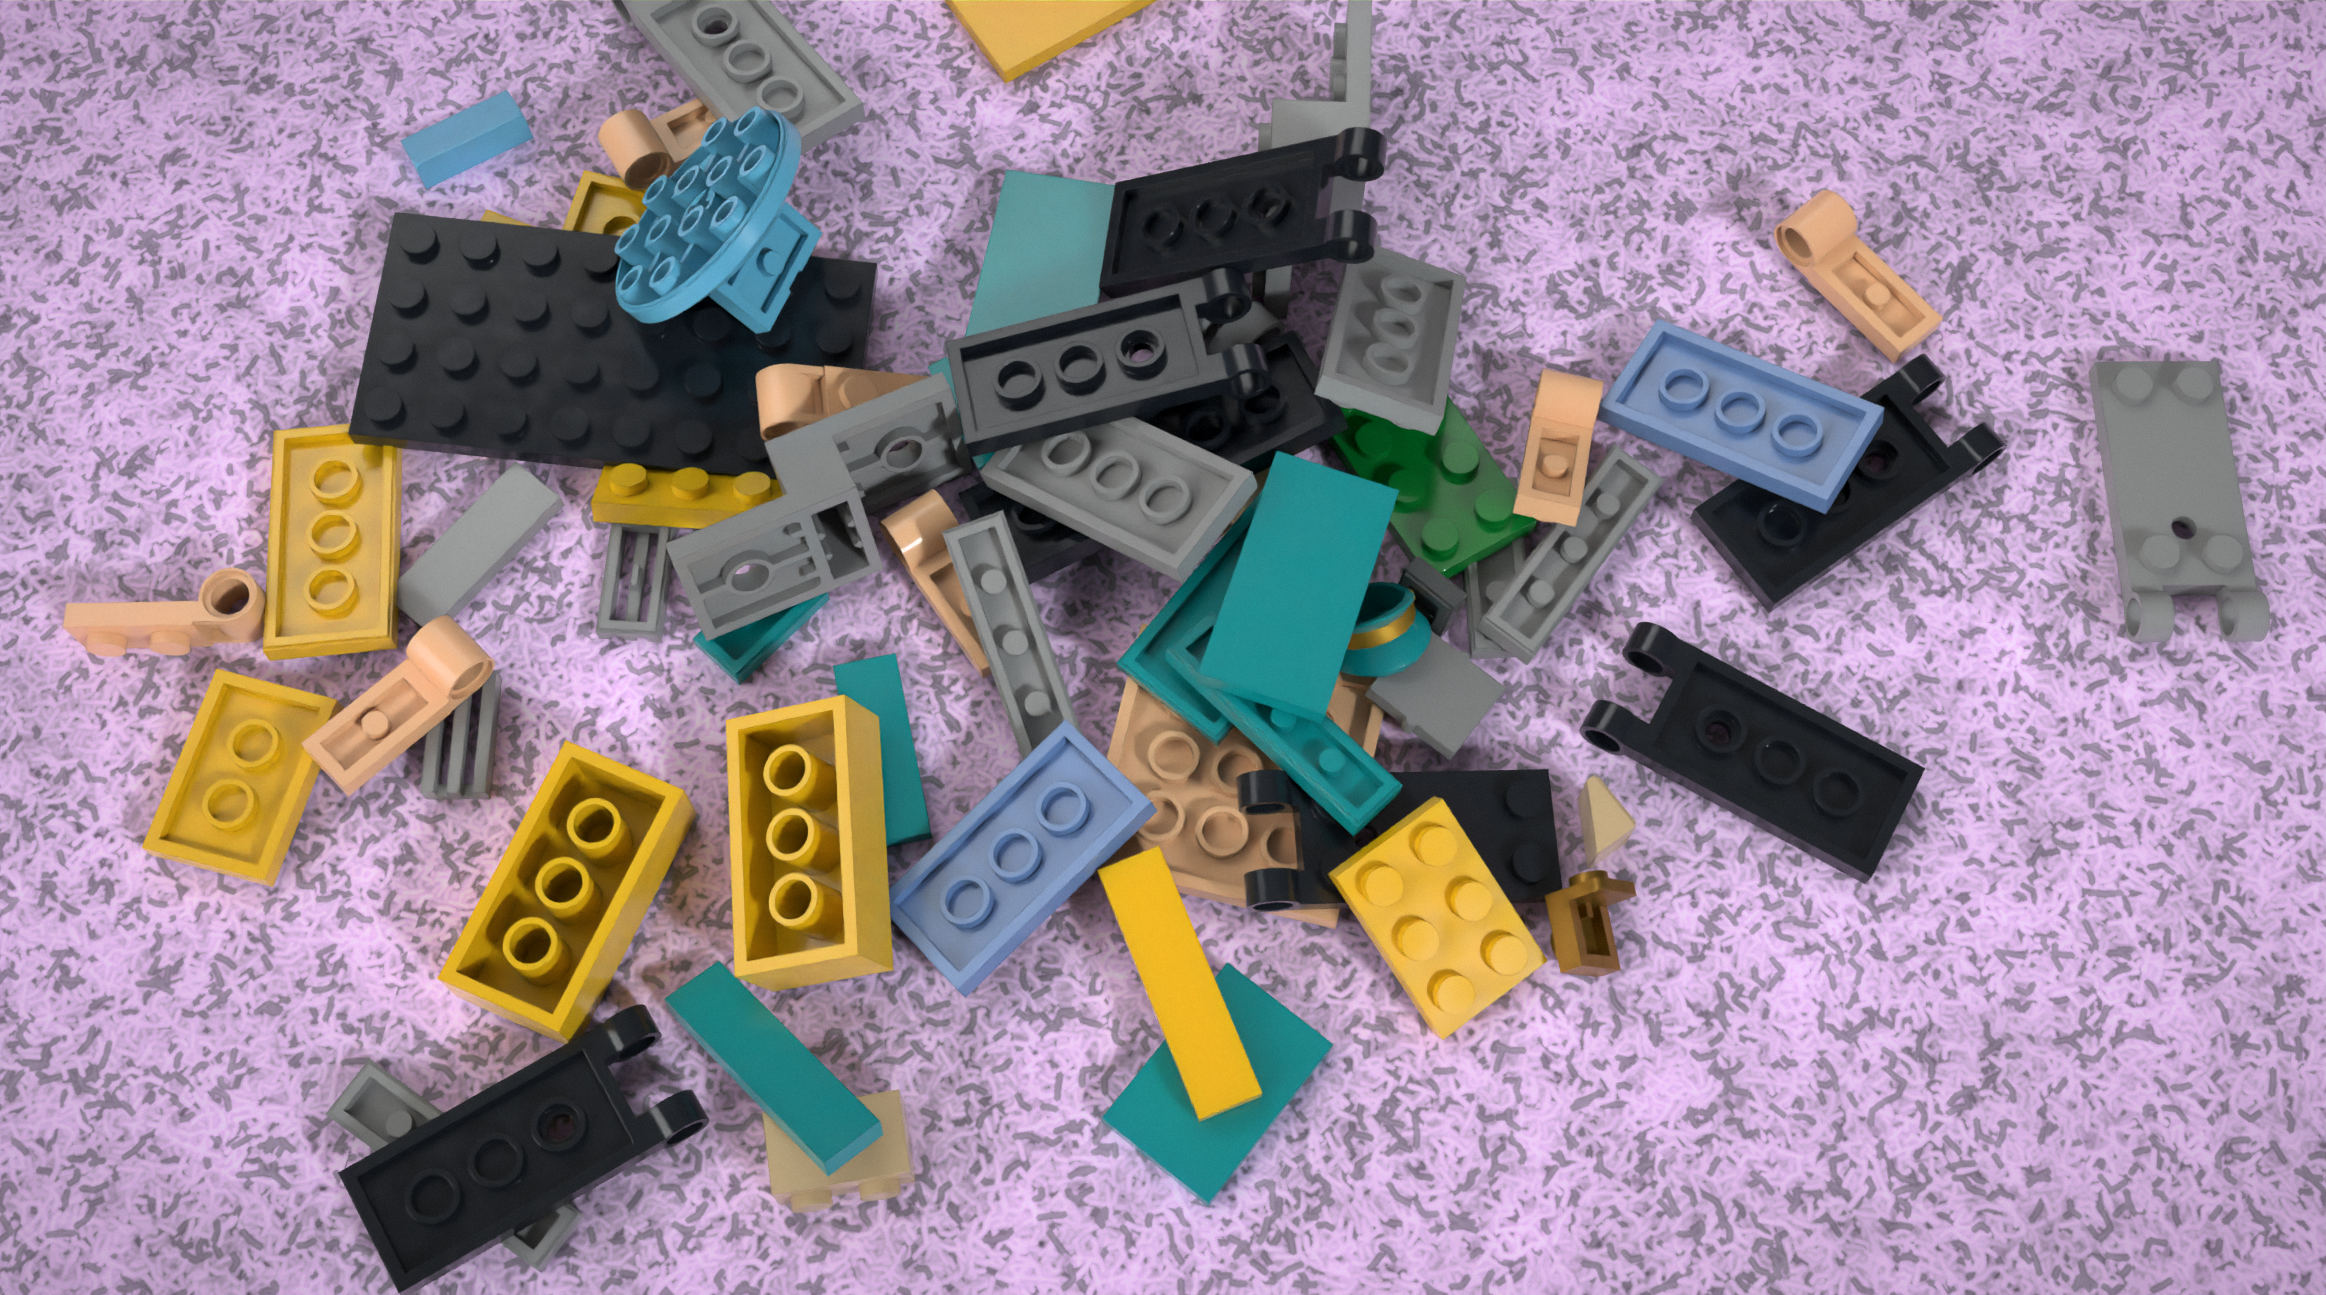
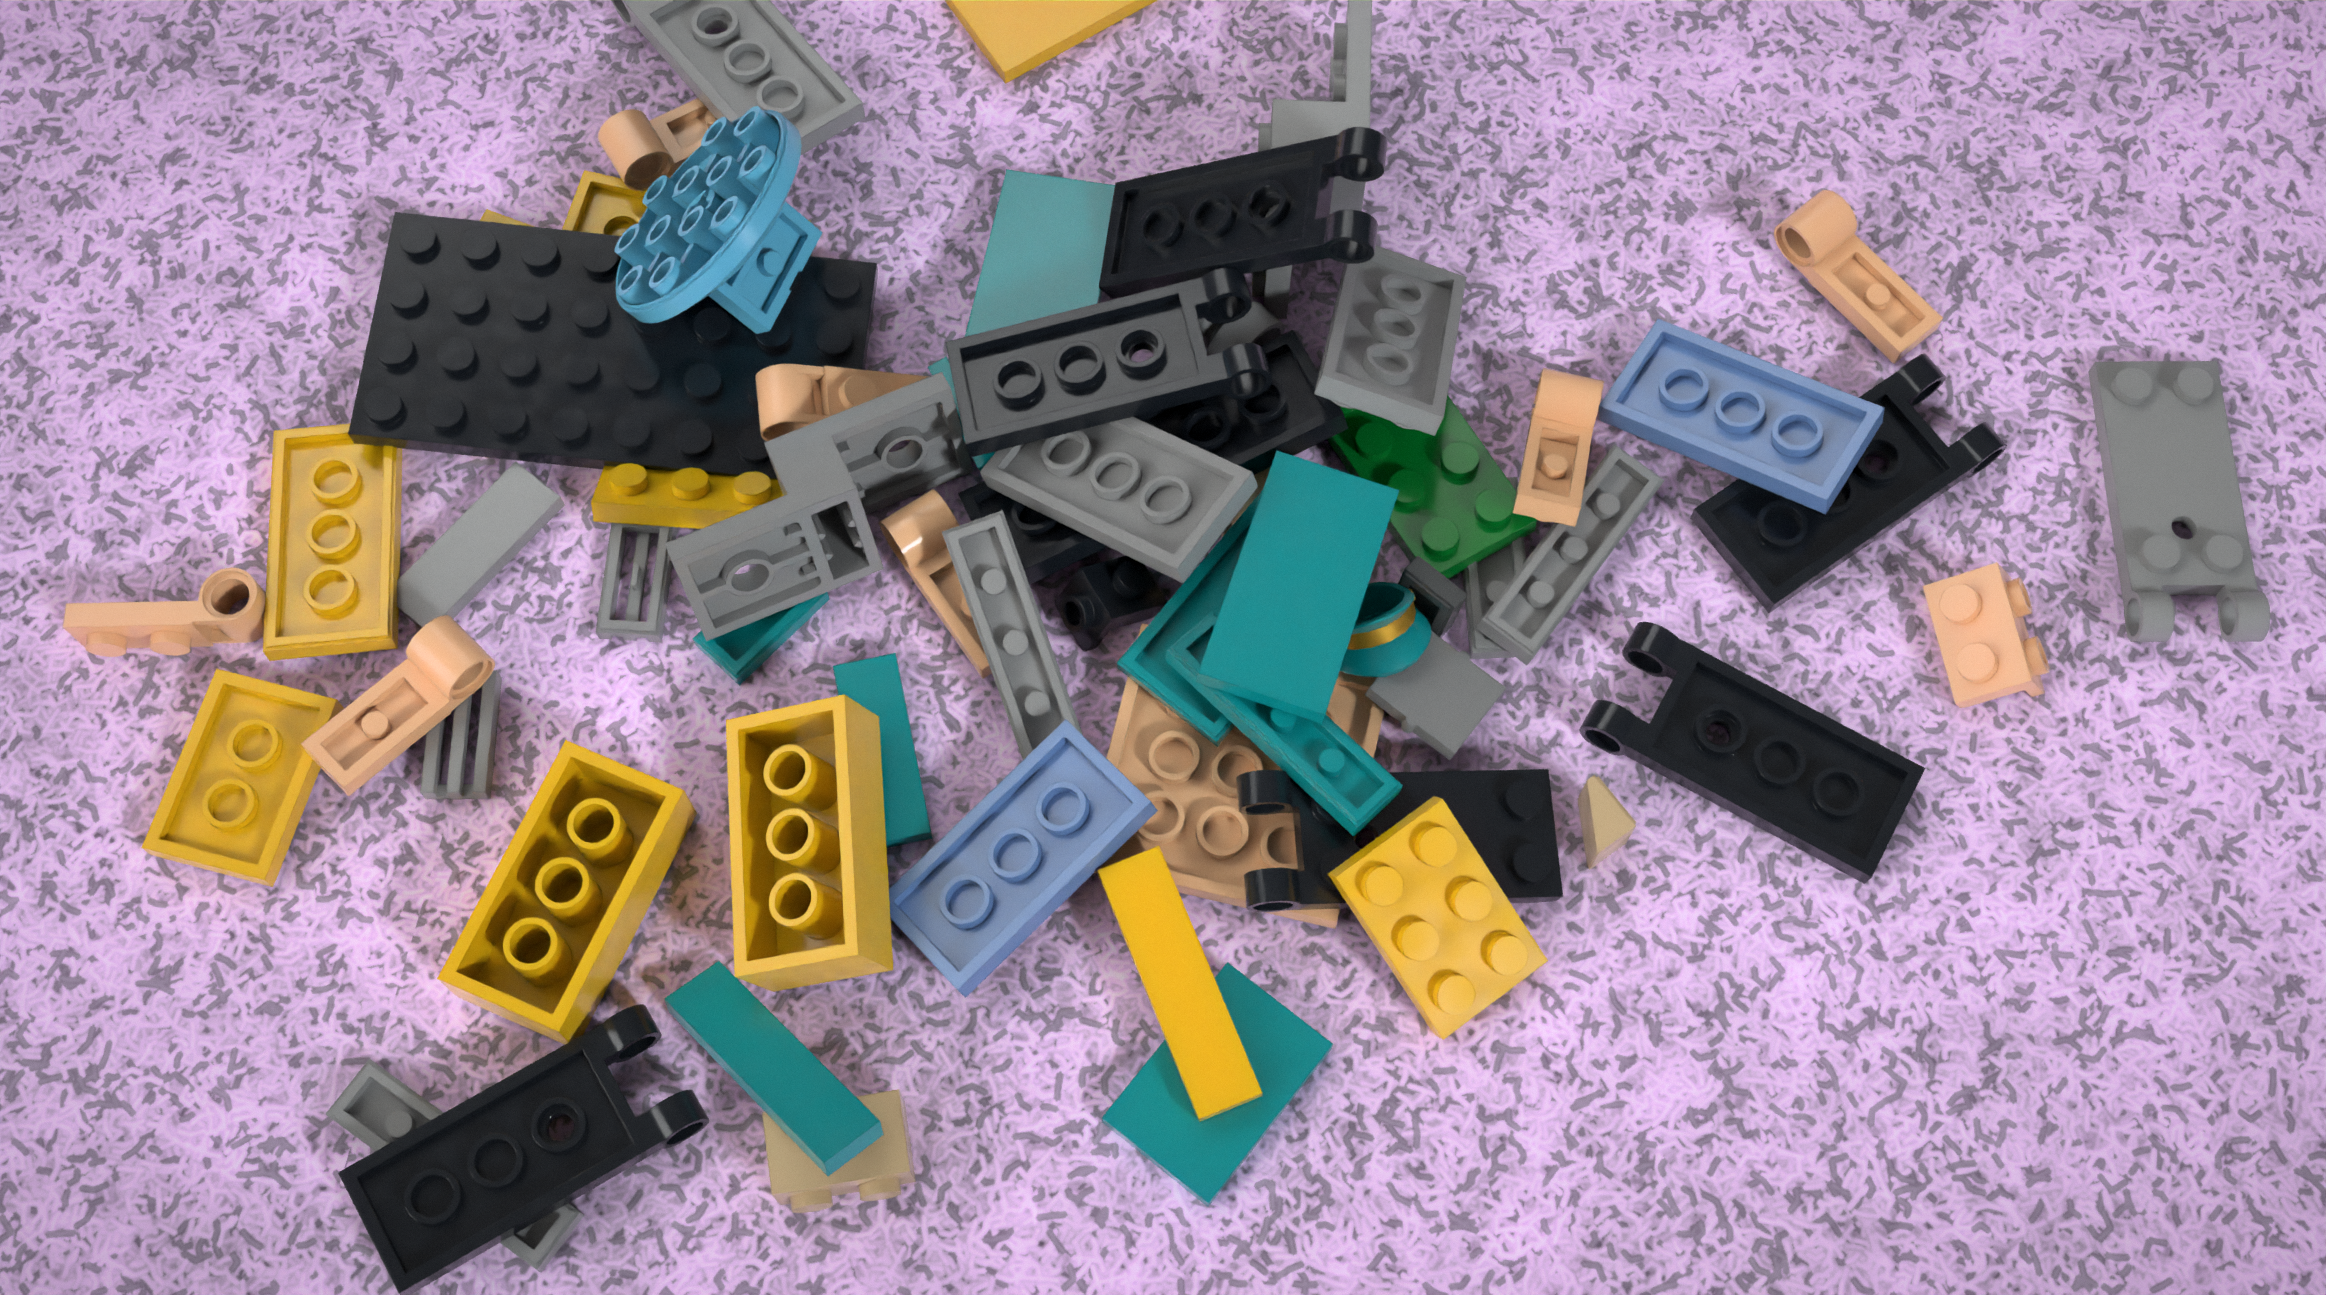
medium azure slope [400,90,533,189] -> none
pearl gold bracket [1545,870,1637,977] -> none
none -> black bracket [1055,556,1168,651]
none -> light nougat bracket [1923,562,2050,708]

